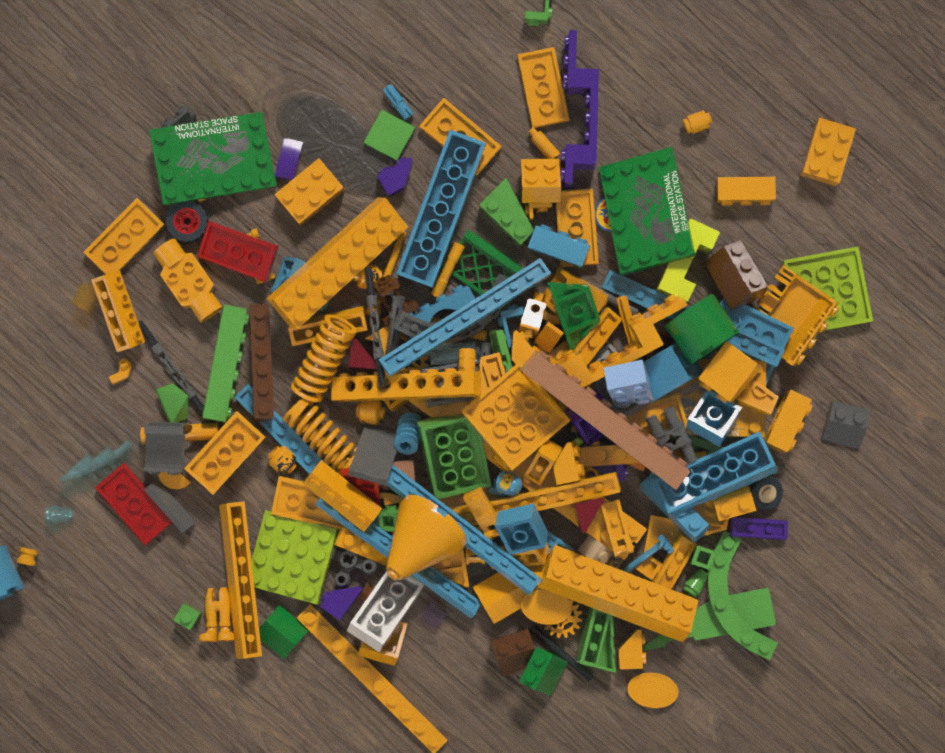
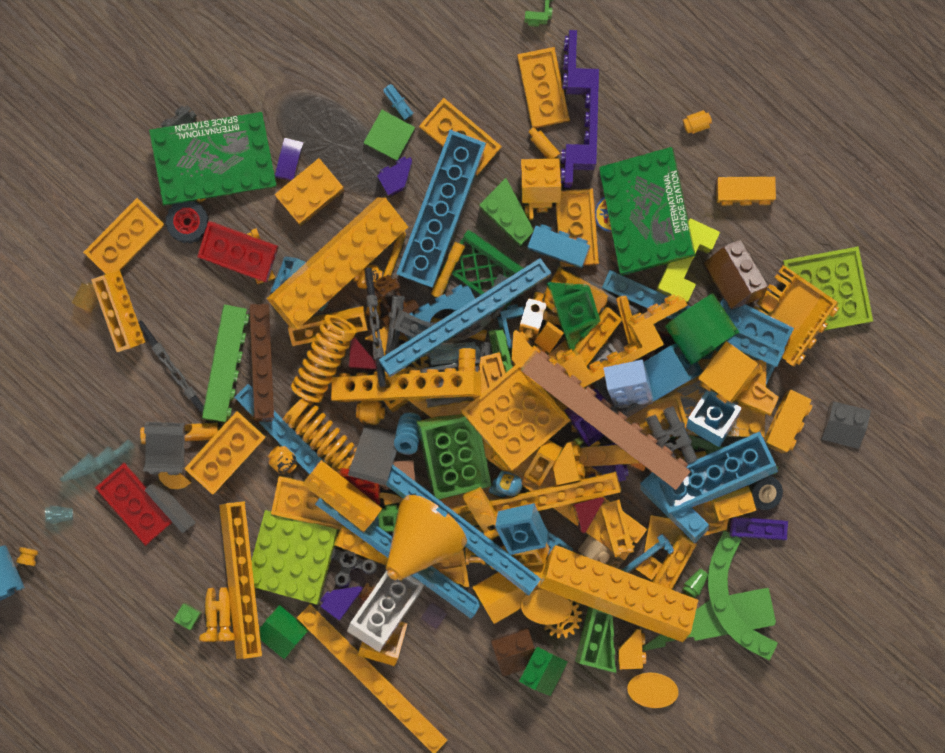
light orange arm [109,358,132,385] -> none
light orange brick [153,238,223,323] -> none
bright green slope [155,383,188,423] -> none
black bar [530,626,594,681] -> none
bright green brick [689,545,716,570] -> none
light orange brick [800,118,856,186] -> none

